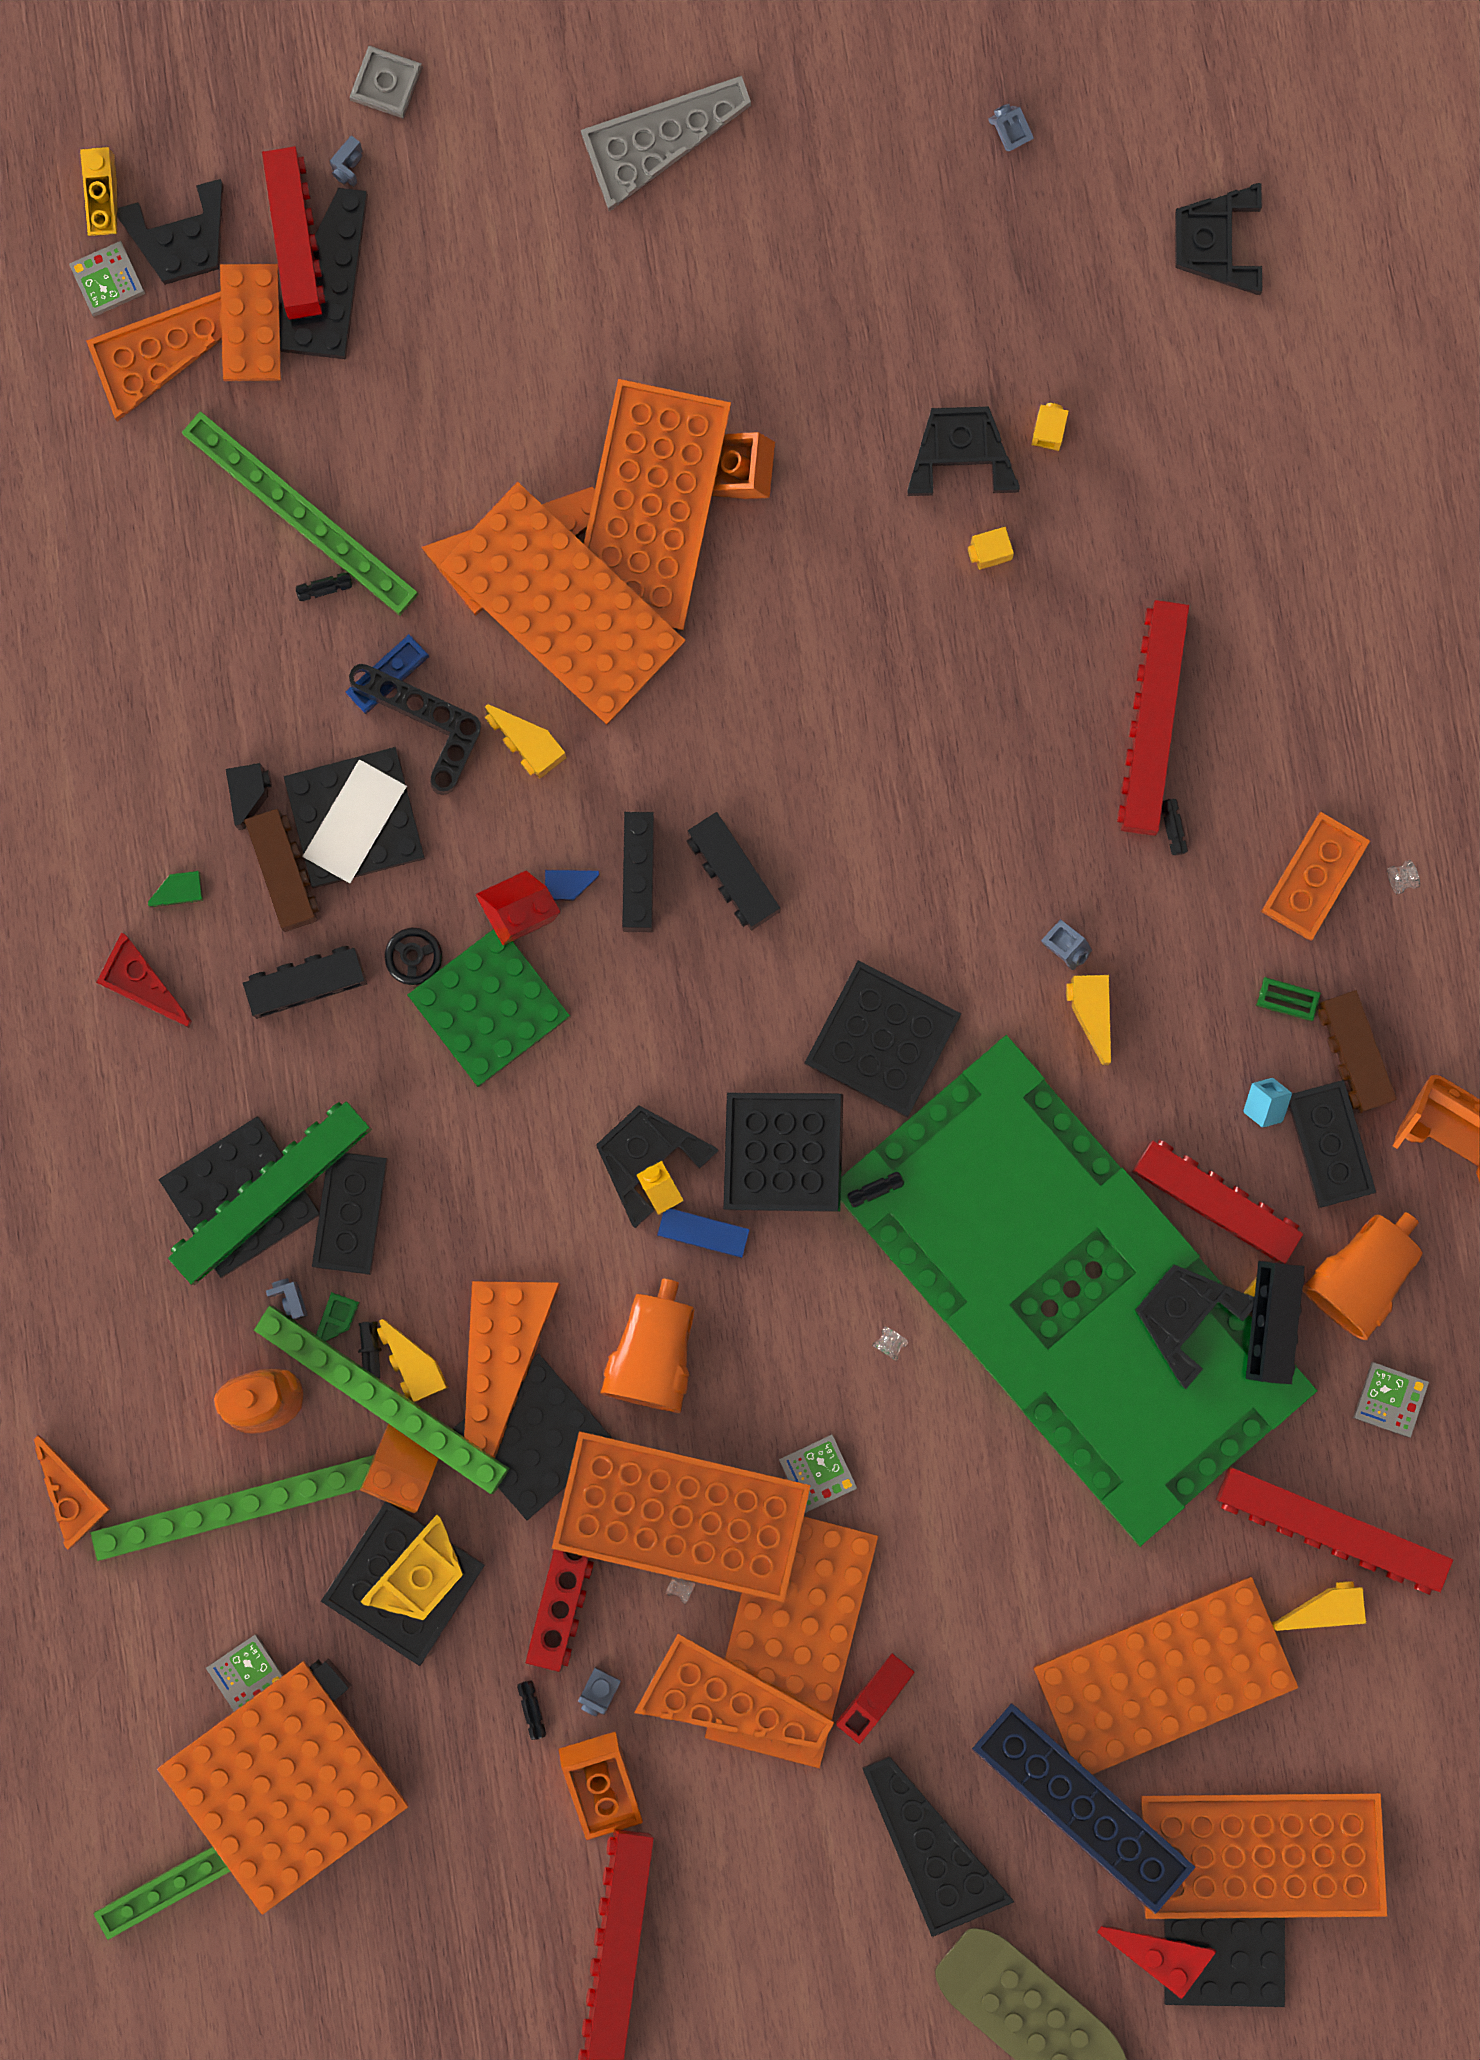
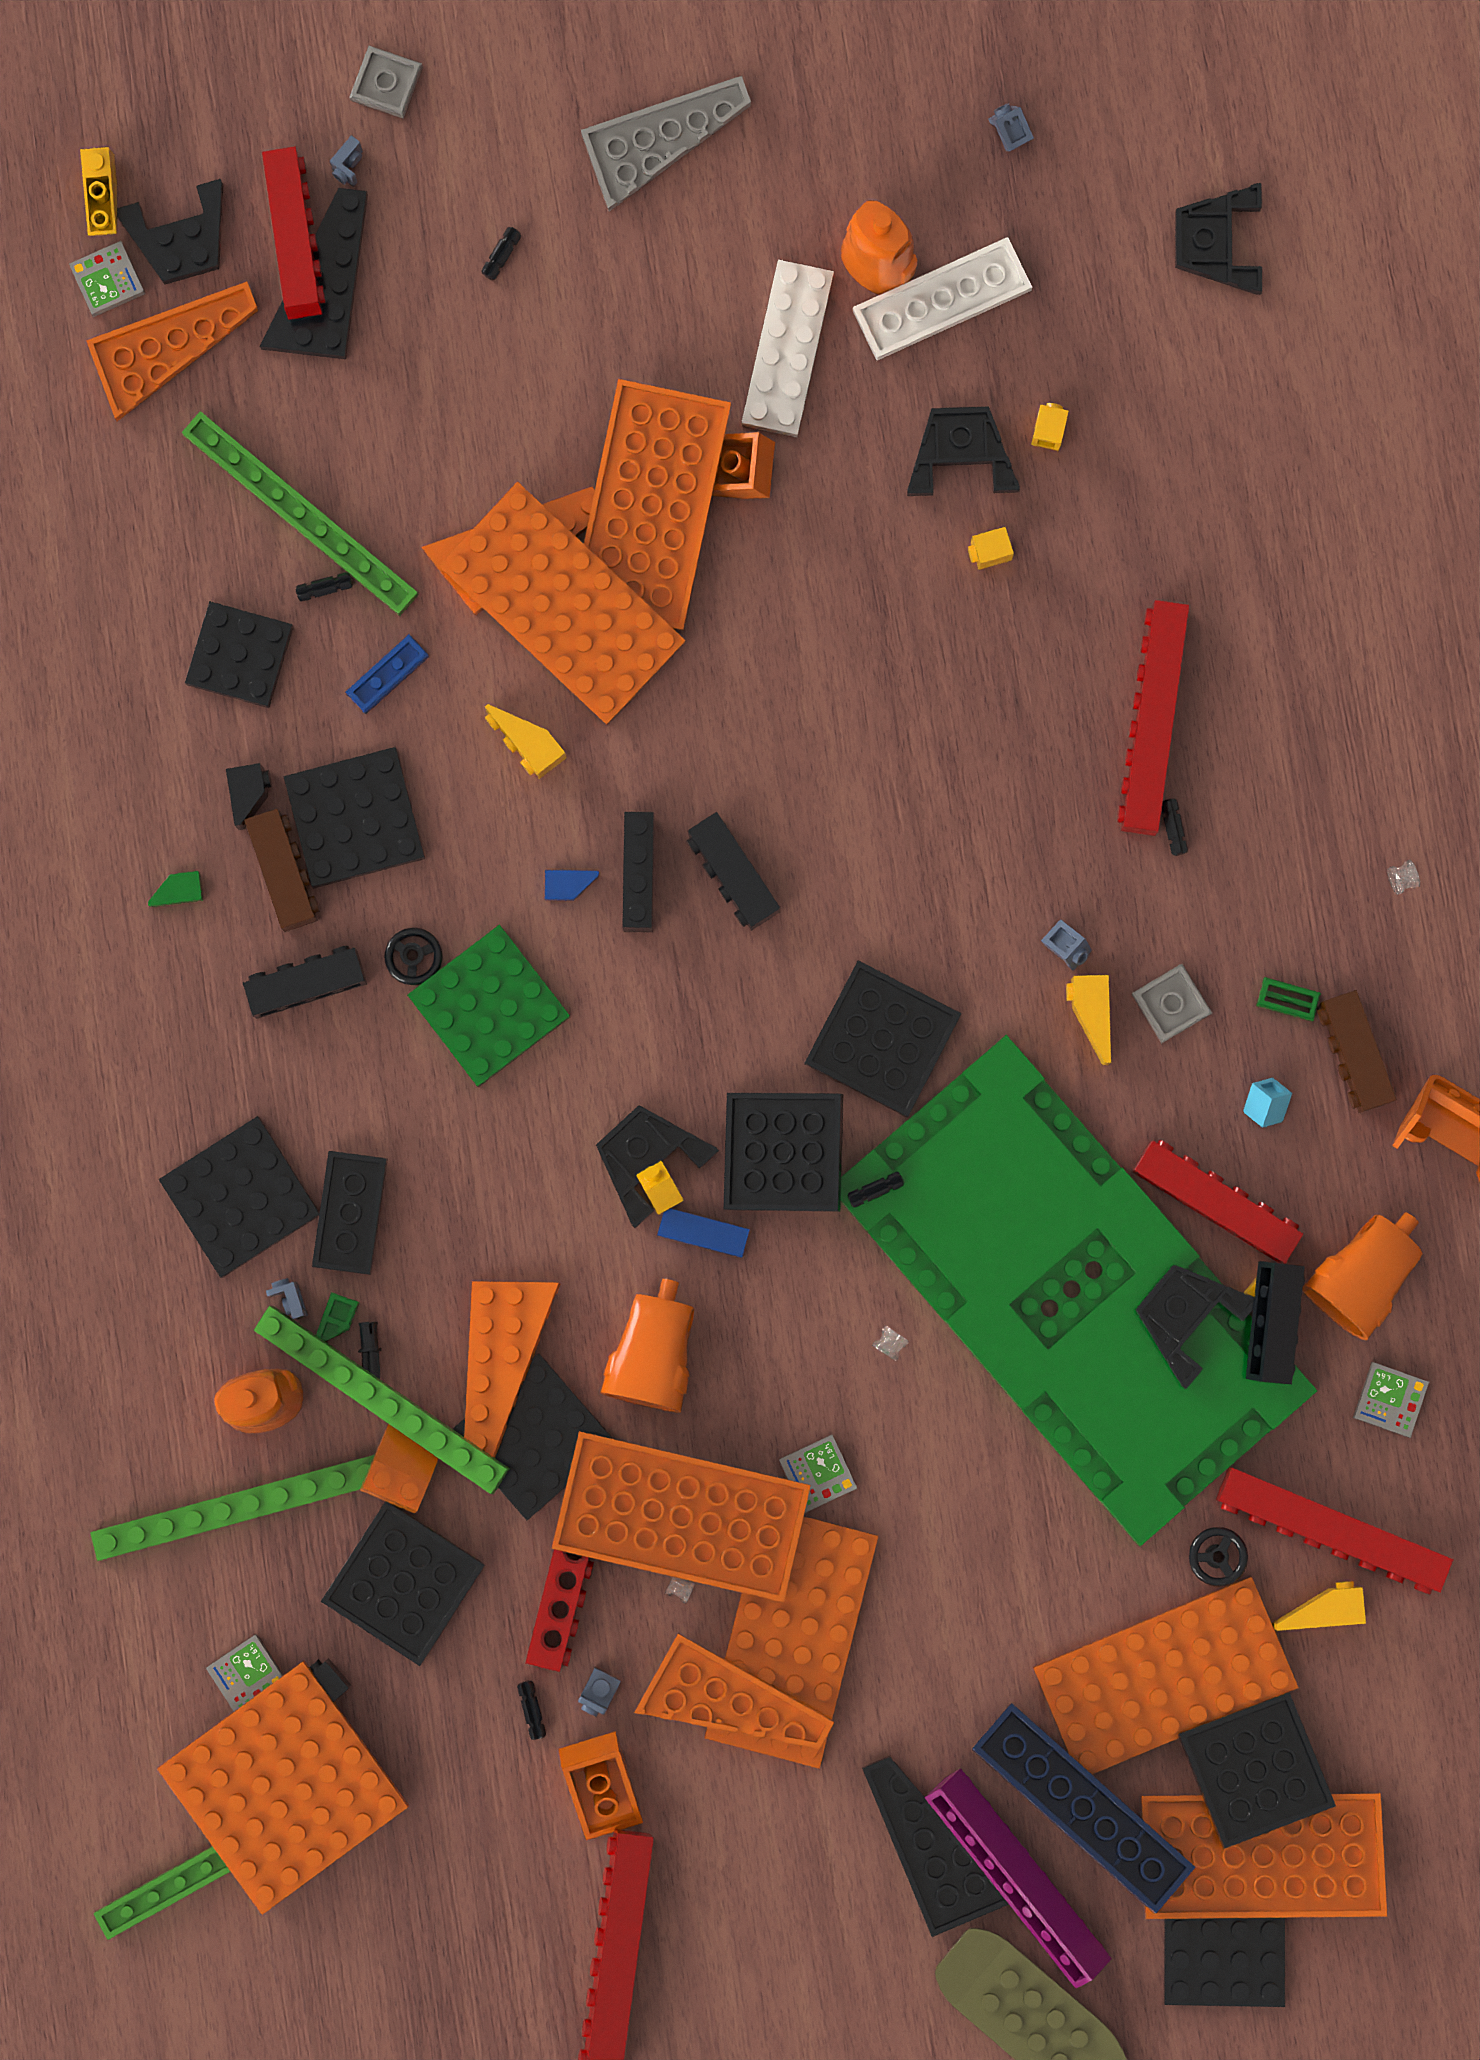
orange wing [33,1435,111,1550] -> none
red wing [96,933,192,1028] -> none
green brick [168,1101,372,1285] -> none
orange plate [220,264,281,381] -> none
white sticker [302,759,407,883] -> none
black beam [349,664,481,795] -> none
yellow wing [360,1514,464,1620] -> none
yellow slope [377,1319,449,1402] -> none
red slope [476,870,560,945] -> none
red slope [836,1653,915,1745] -> none
red wing [1097,1926,1217,1999] -> none
orange plate [1260,811,1370,941] -> none
black plate [1289,1080,1377,1209] -> none
none -> black plate [185,601,294,708]
none -> black axle [481,227,521,280]
none -> white plate [742,260,834,437]
none -> orange torso [841,200,918,295]
none -> white plate [853,237,1032,361]
none -> magenta brick [925,1768,1112,1988]
none -> light grey tile [1132,964,1212,1044]
none -> black plate [1178,1692,1336,1849]
none -> black piece [1189,1527,1248,1587]

